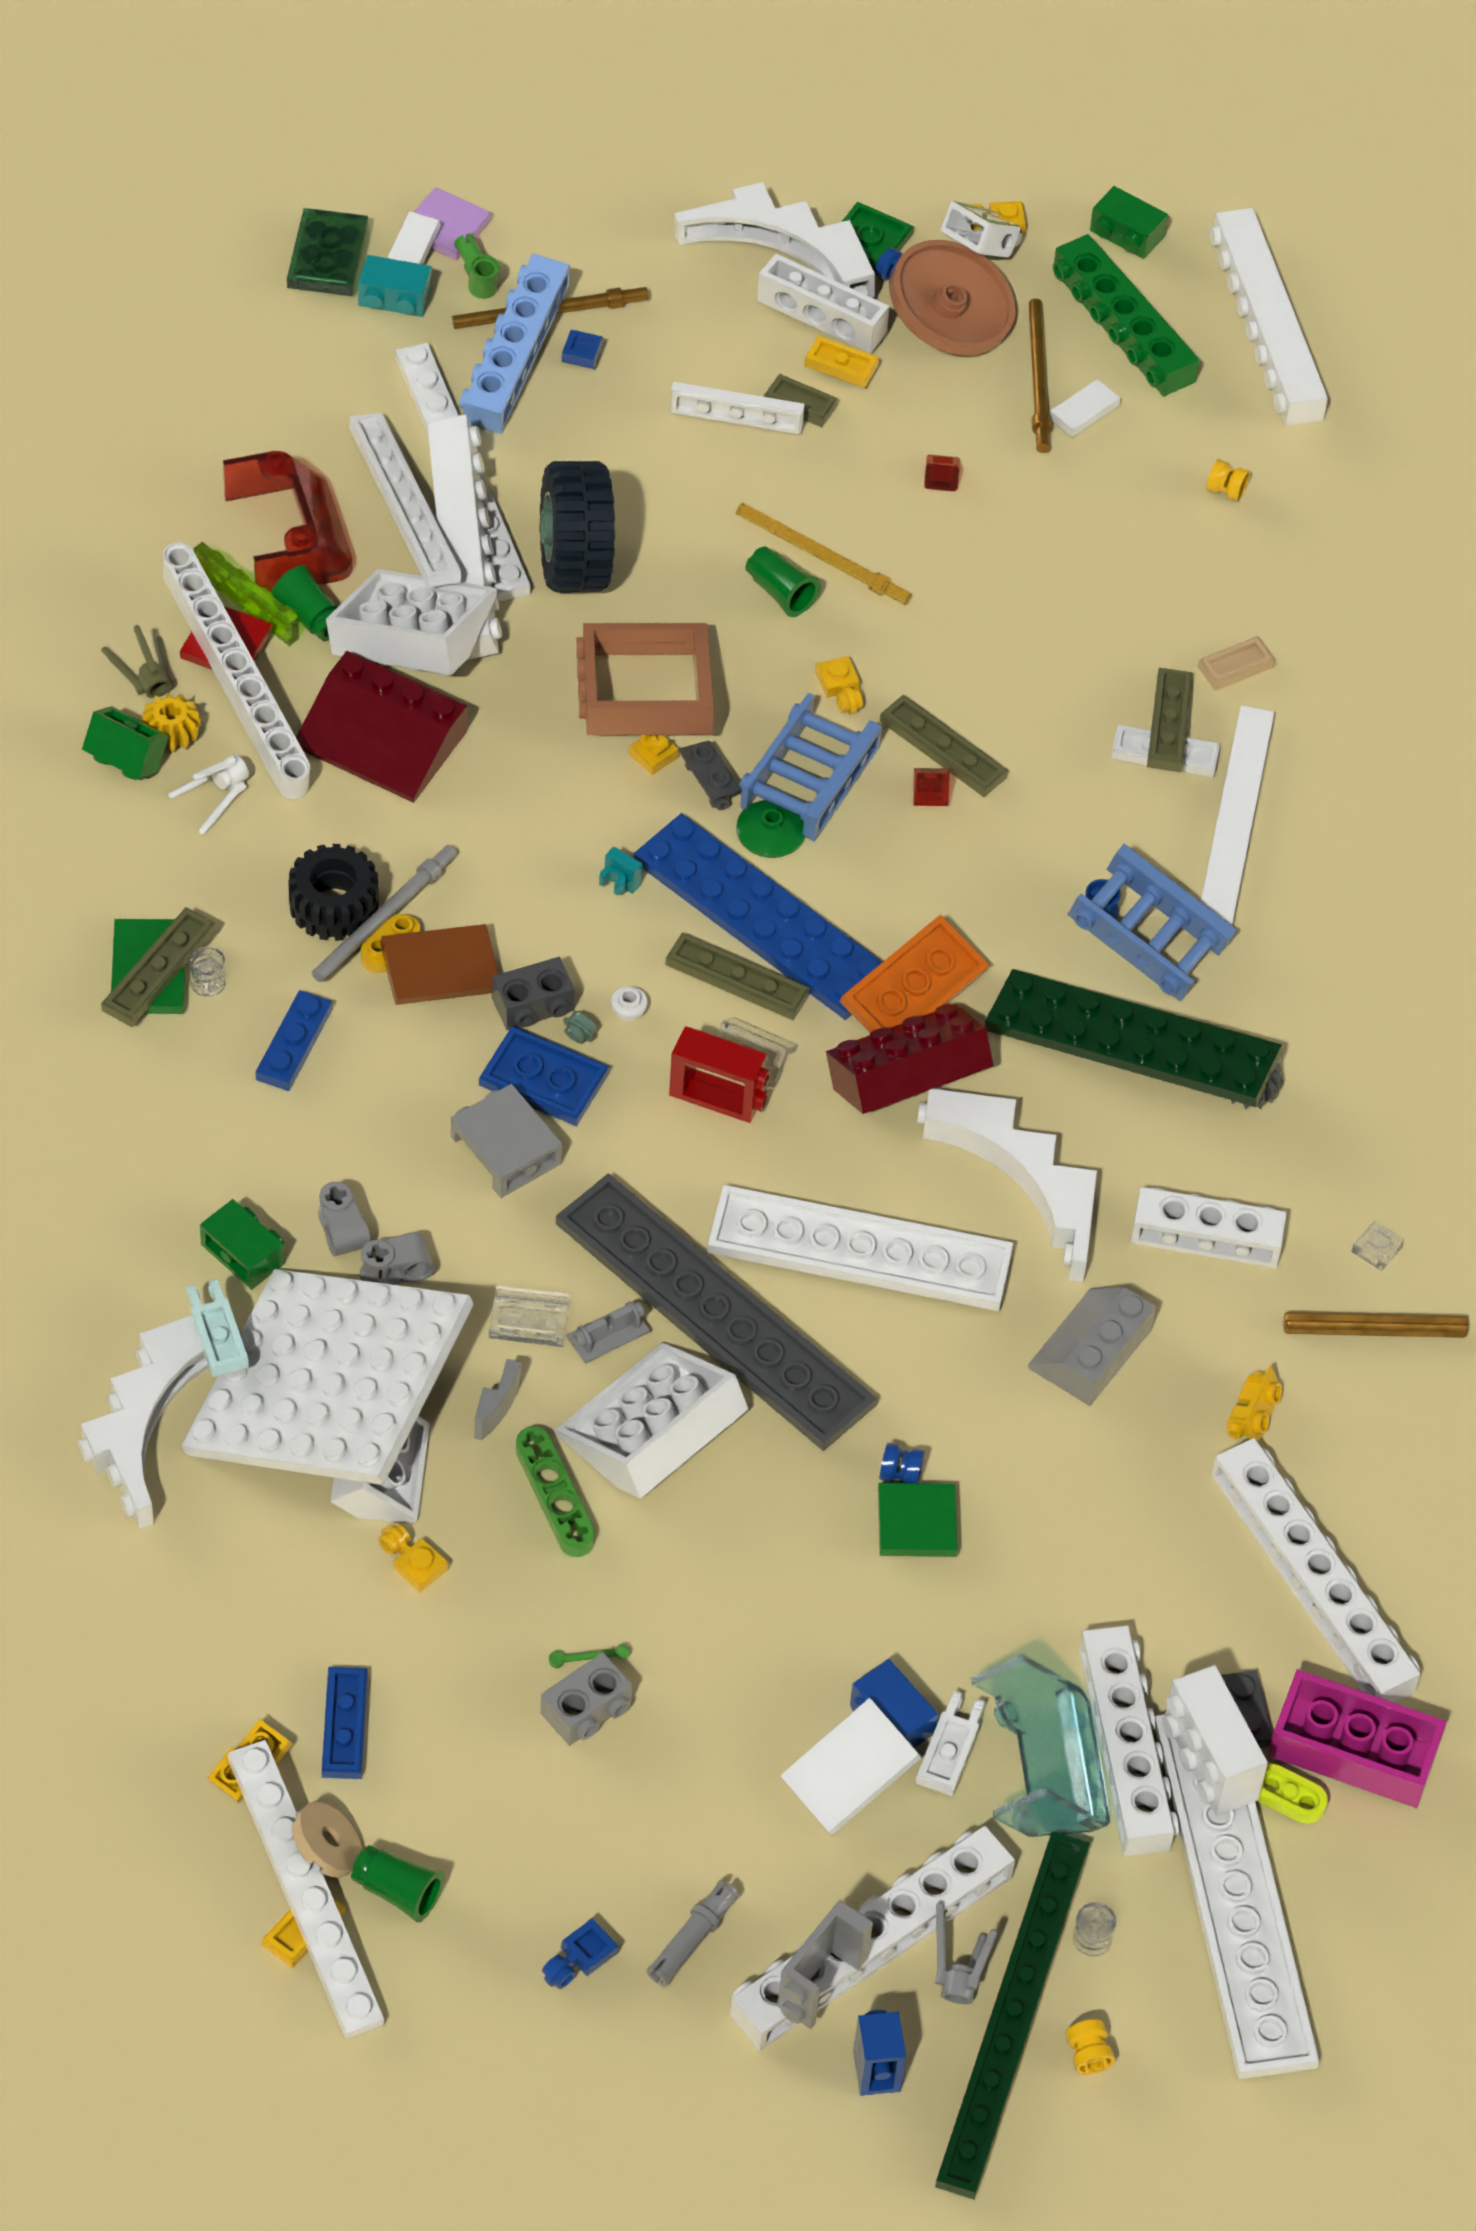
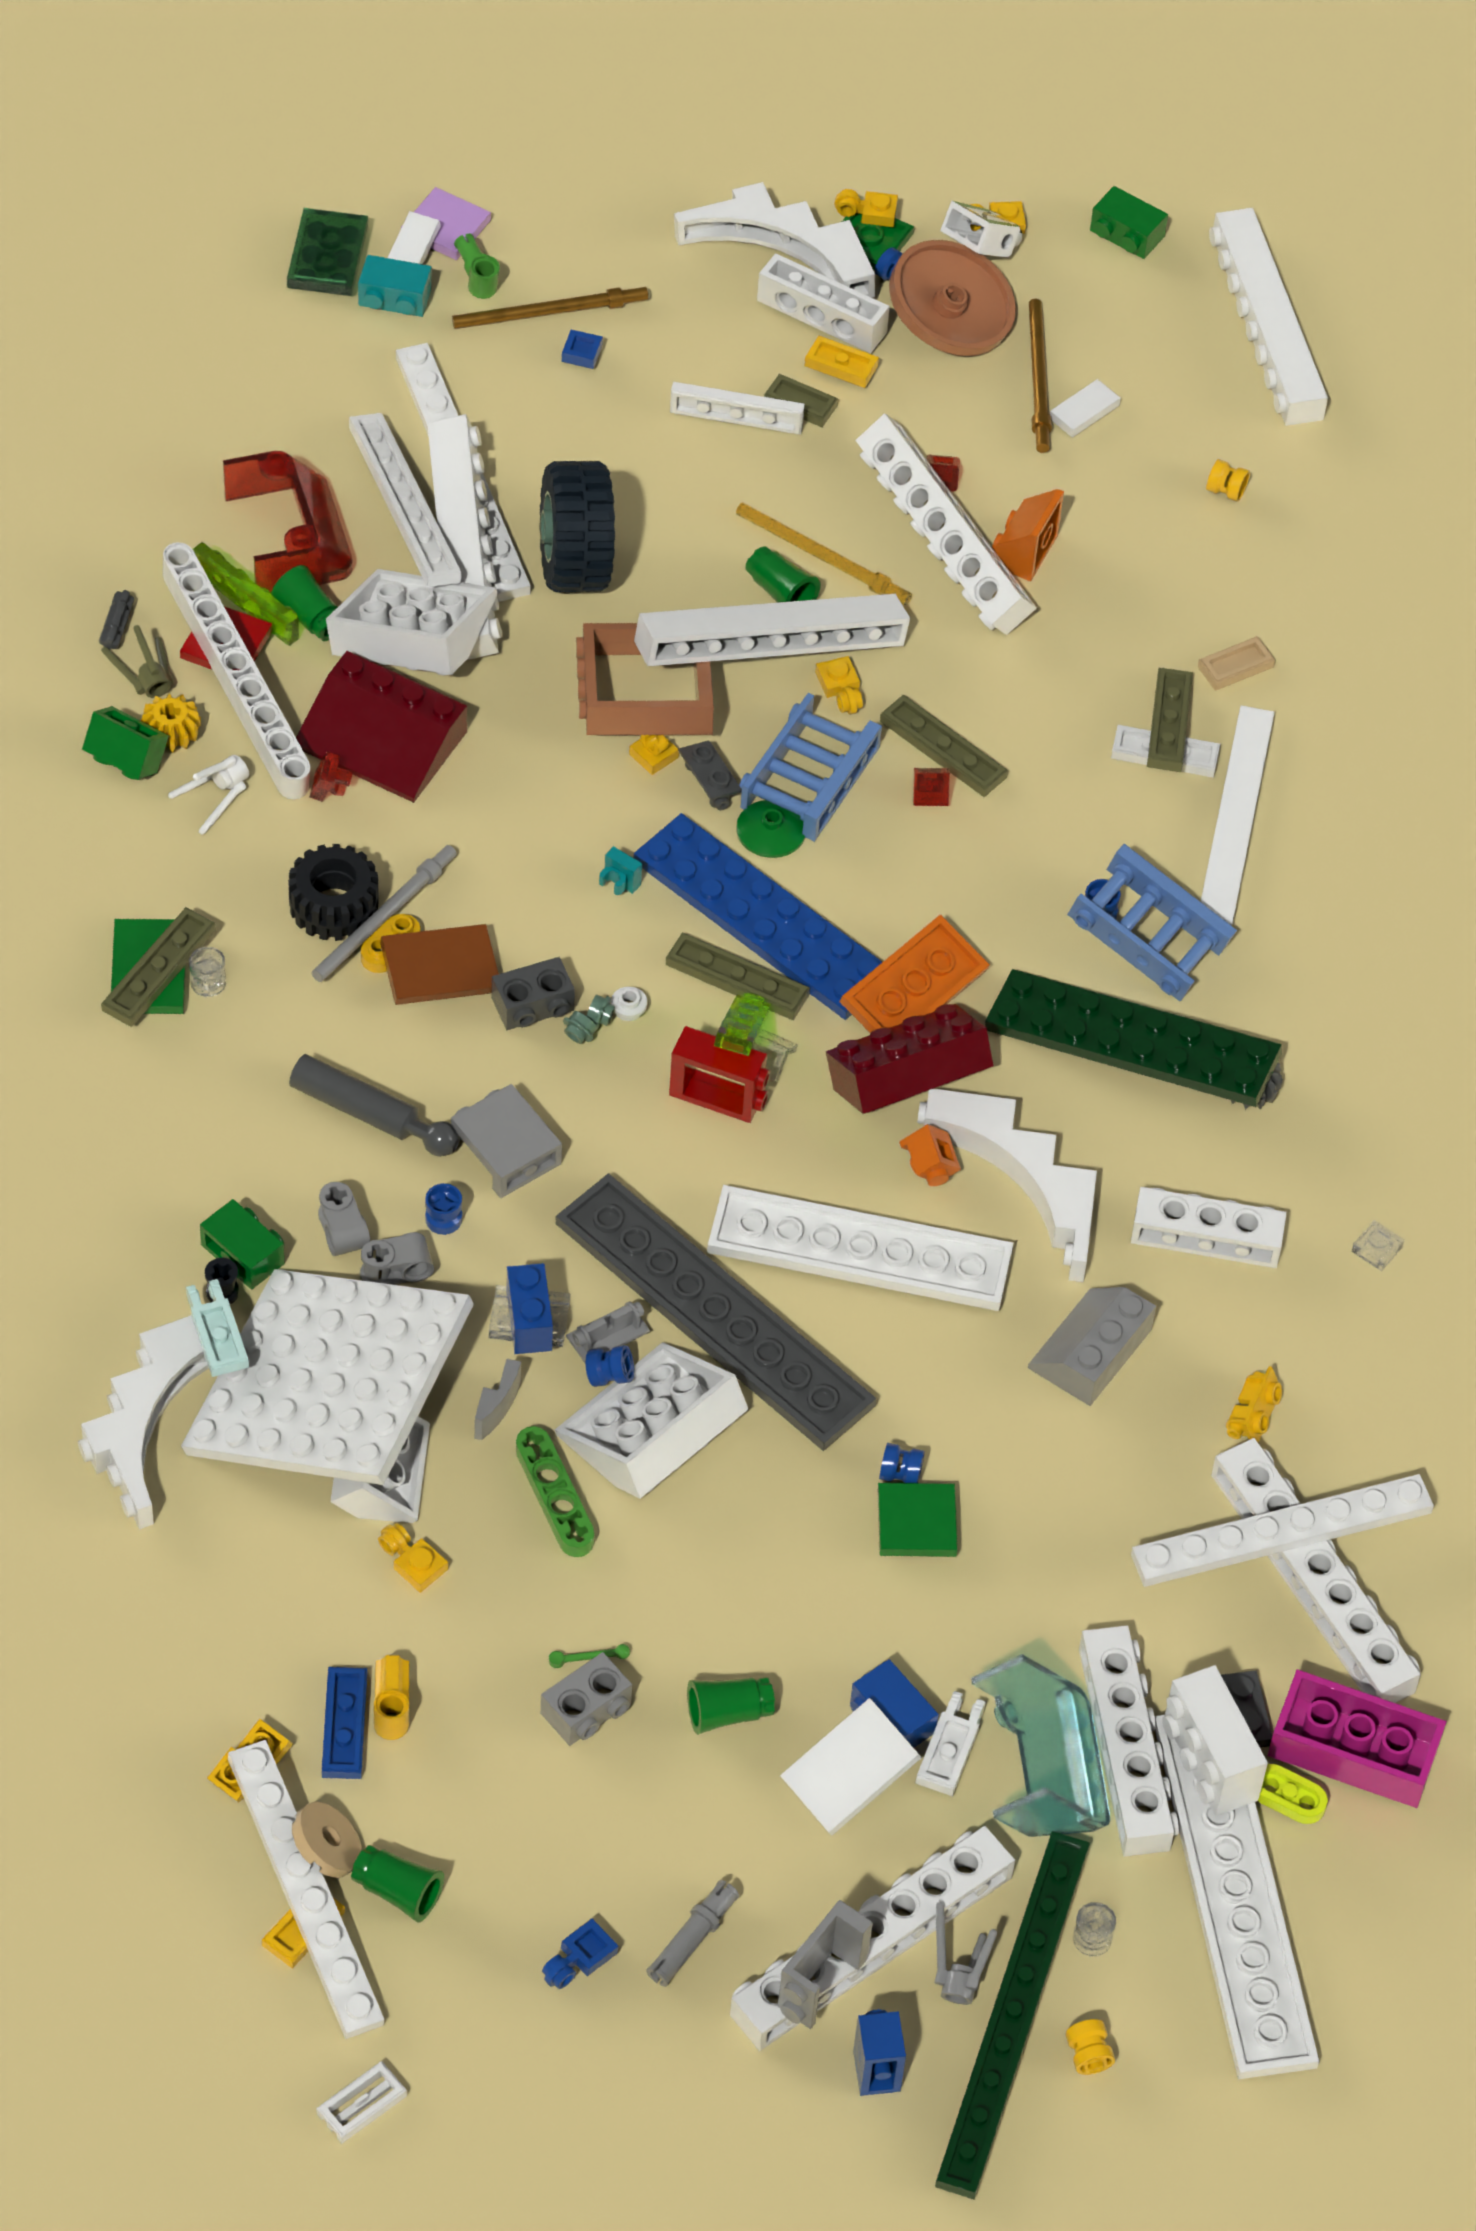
blue plate [255,990,333,1091] -> none
light blue brick [459,253,570,434] -> none
blue tile [479,1026,609,1127] -> none
green brick [1053,234,1200,397] -> none
pearl gold axle [1283,1312,1469,1338] -> none
none -> dark grey axle [99,590,134,650]
none -> black bush [205,1258,239,1304]
none -> dark grey piece [289,1054,459,1157]
none -> clear red tile [309,751,352,802]
none -> white tile [316,2061,407,2144]
none -> yellow piece [374,1655,410,1740]
none -> blue wheel [425,1183,462,1235]
none -> blue brick [506,1263,553,1354]
none -> blue wheel [585,1345,634,1387]
none -> sand green plate [586,994,615,1029]
none -> white brick [634,594,910,666]
none -> green plant [687,1677,775,1735]
none -> clear neon green plate [714,993,771,1056]
none -> yellow plate [834,189,898,227]
none -> white brick [855,413,1037,635]
none -> orange brick [899,1124,961,1187]
none -> orange slope [992,489,1064,581]
none -> white plate [1131,1474,1434,1587]

